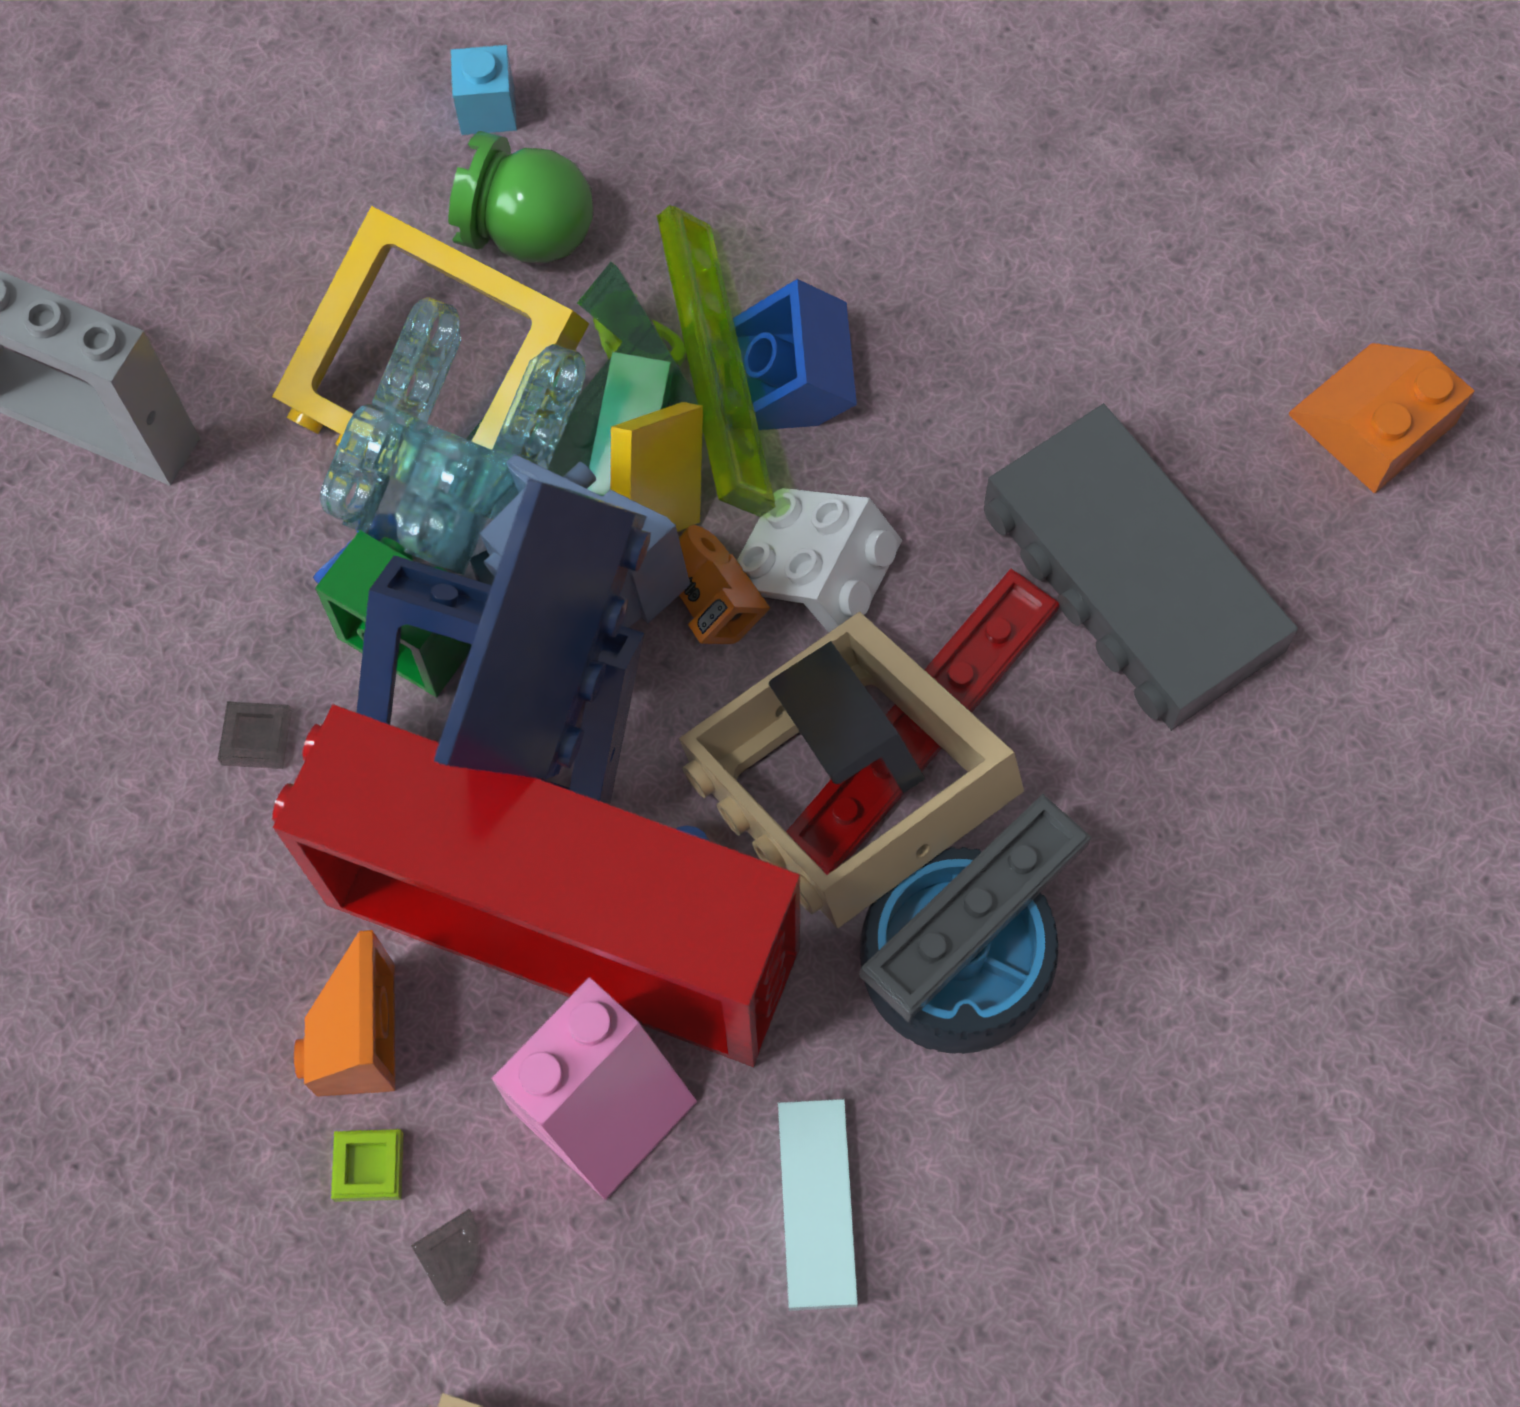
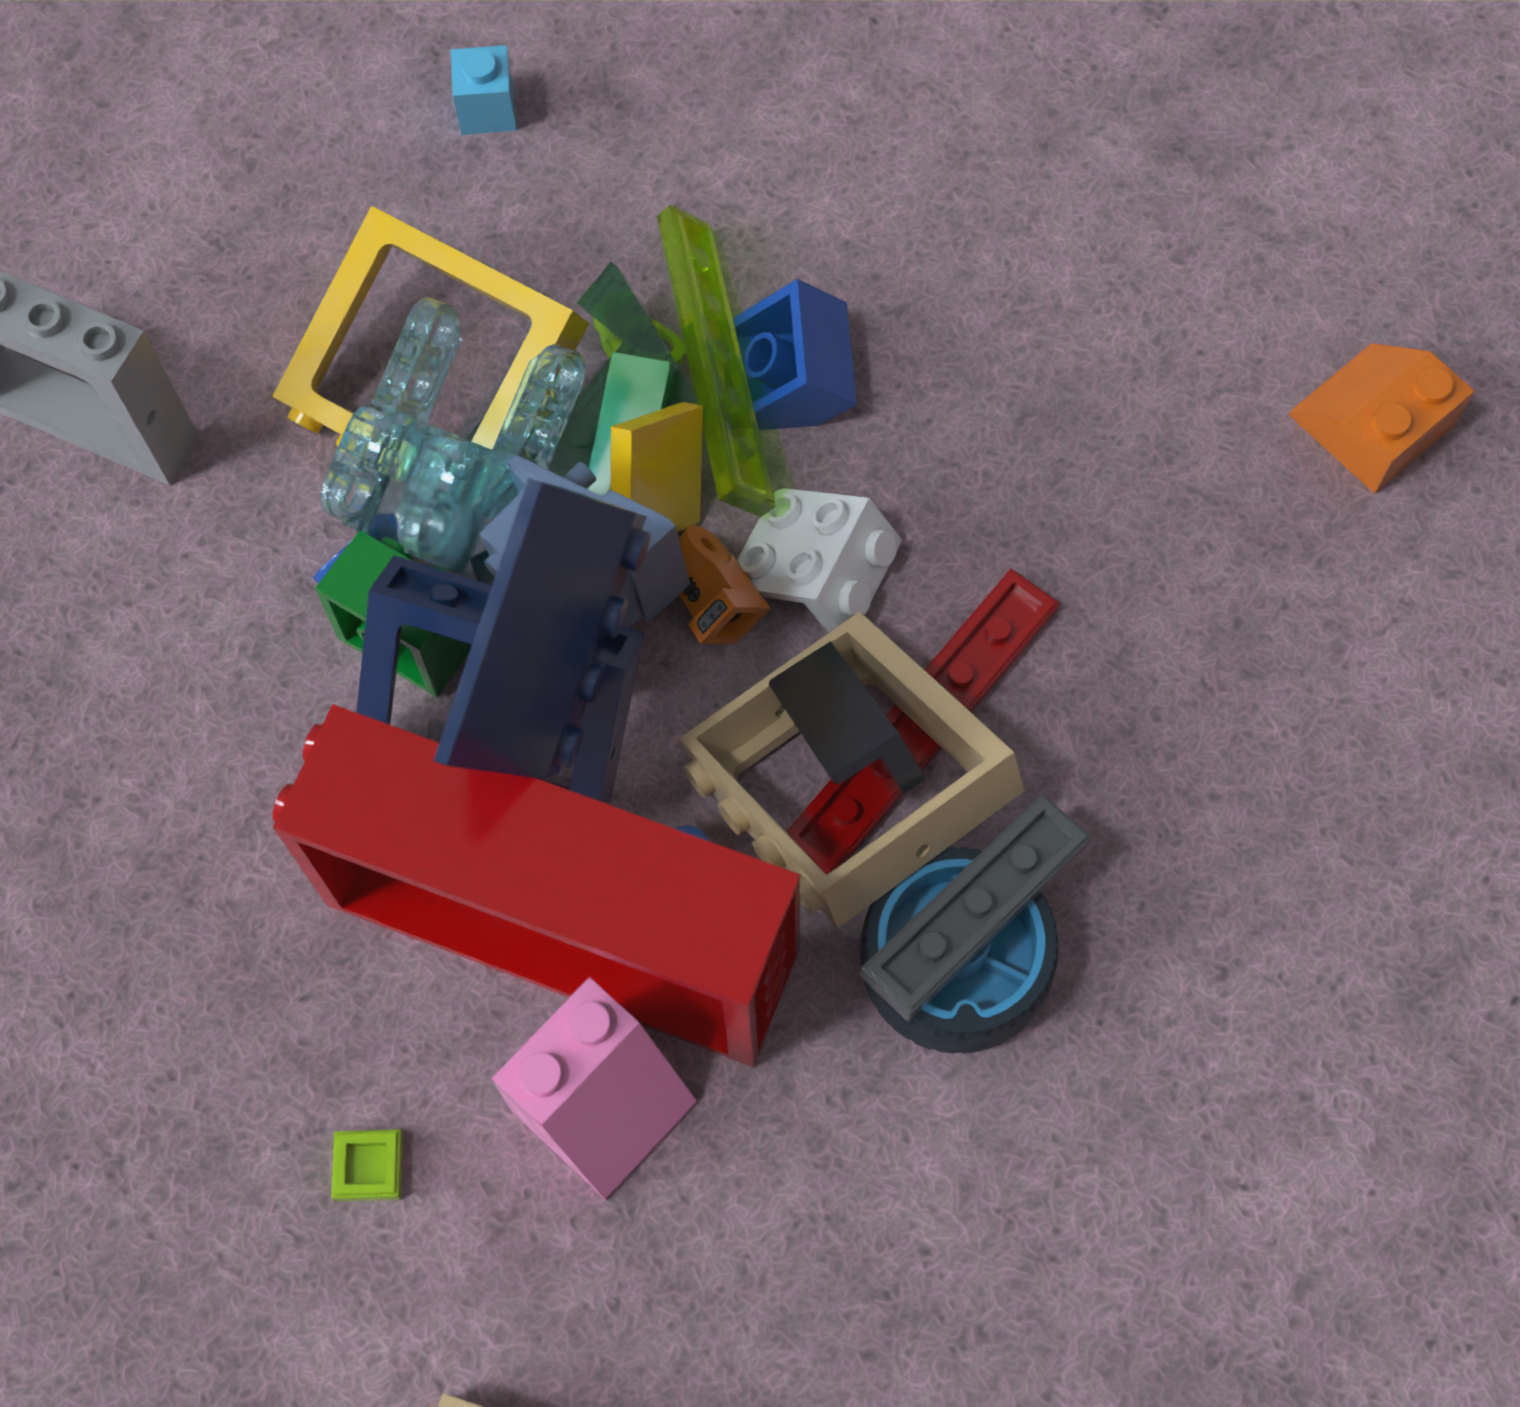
clear smoke tile [218,701,292,769] -> none
orange slope [294,930,395,1097] -> none
clear smoke tile [411,1208,481,1306] -> none
bright green tile [448,131,594,263] -> none
light aqua tile [778,1099,857,1311] -> none
dark grey brick [984,403,1298,731] -> none

